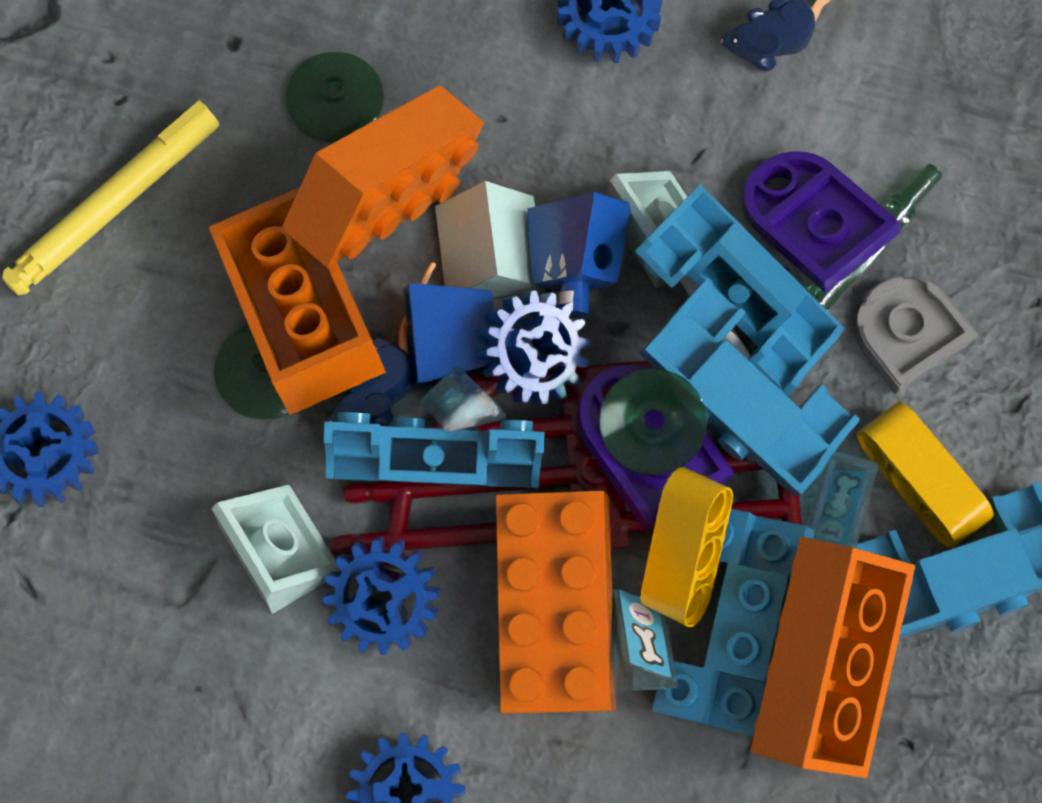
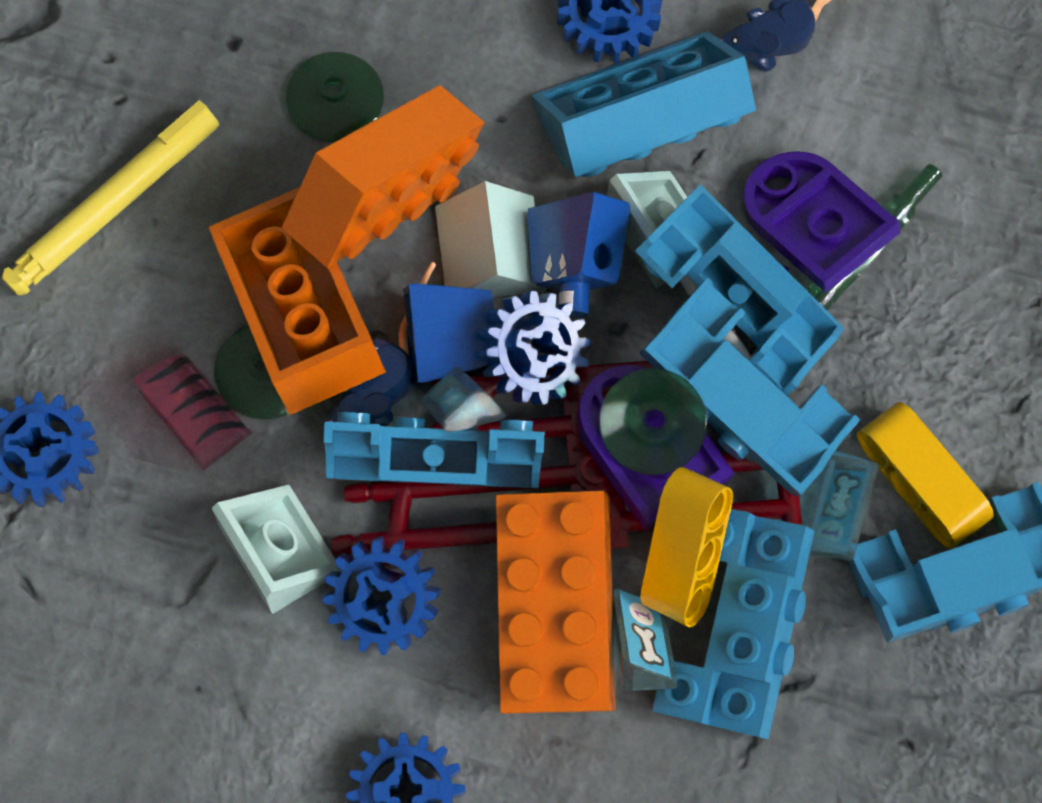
orange brick [750,536,916,778] -> none
light grey tile [855,276,978,394] -> none
none -> clear pink brick [134,354,252,471]
none -> dark azure slope [531,31,757,177]

